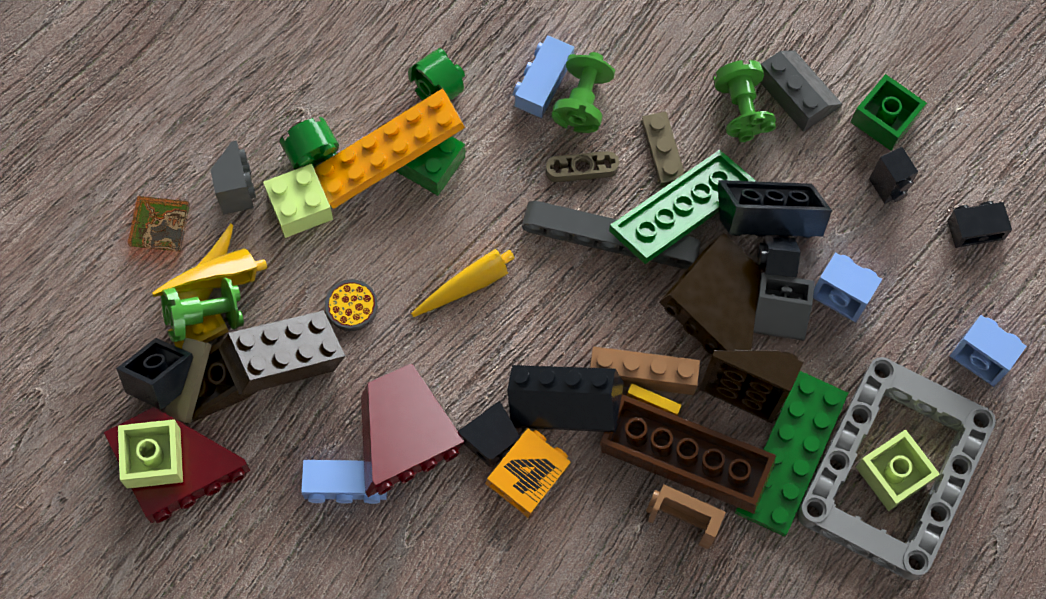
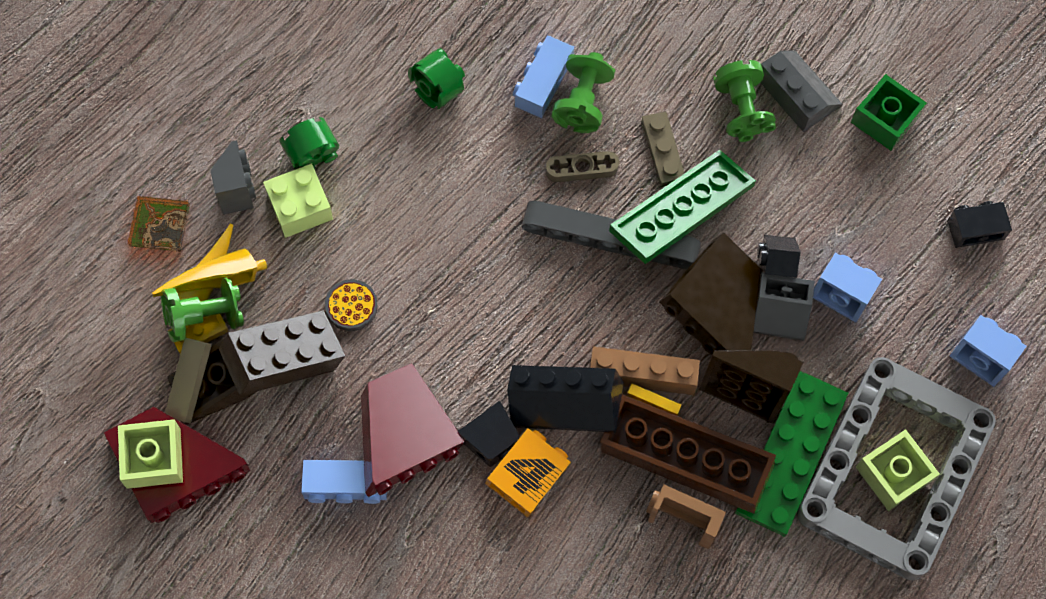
black slope [116,338,193,410] -> none
light orange plate [314,88,465,209] -> none
green brick [395,136,466,196] -> none
yellow piece [411,249,515,317] -> none
black slope [718,180,832,238] -> none
black brick [869,147,918,204] -> none

